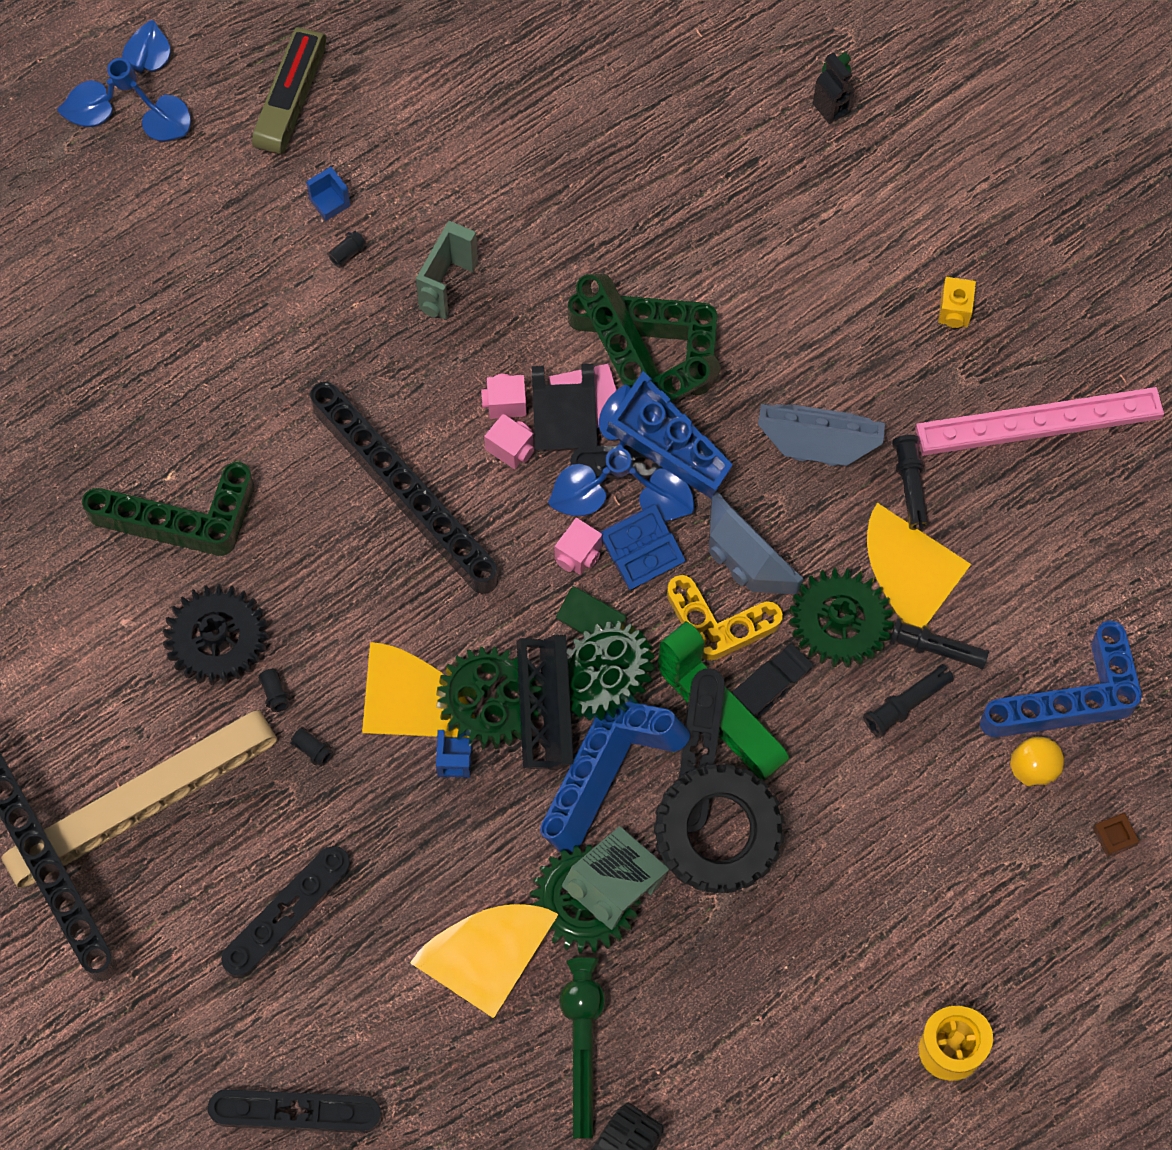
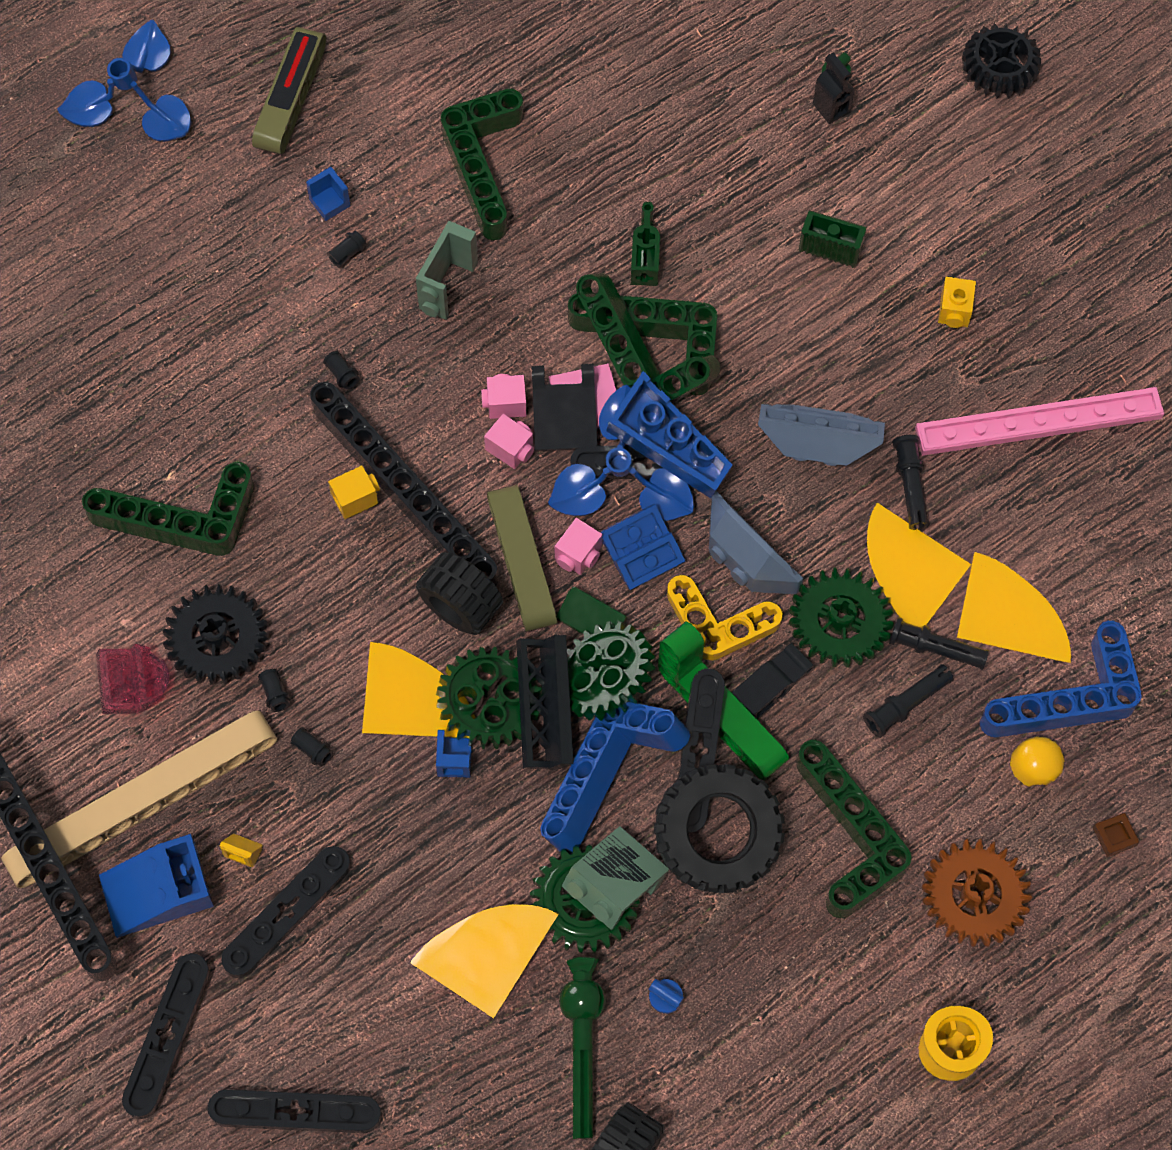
none -> clear pink slope [96,644,169,714]
none -> blue slope [99,834,214,938]
none -> black piece [122,953,210,1119]
none -> yellow slope [219,834,263,867]
none -> black pin [323,351,360,390]
none -> yellow brick [328,466,380,520]
none -> black tyre [416,552,503,635]
none -> dark green beam [441,89,524,241]
none -> olive beam [487,484,557,632]
none -> dark green piece [631,202,660,286]
none -> blue plate [649,979,684,1014]
none -> dark green beam [796,740,911,918]
none -> dark green brick [799,210,867,268]
none -> dark orange gear [921,839,1032,947]
none -> yellow sticker [957,552,1071,663]
none -> black gear [962,23,1041,99]

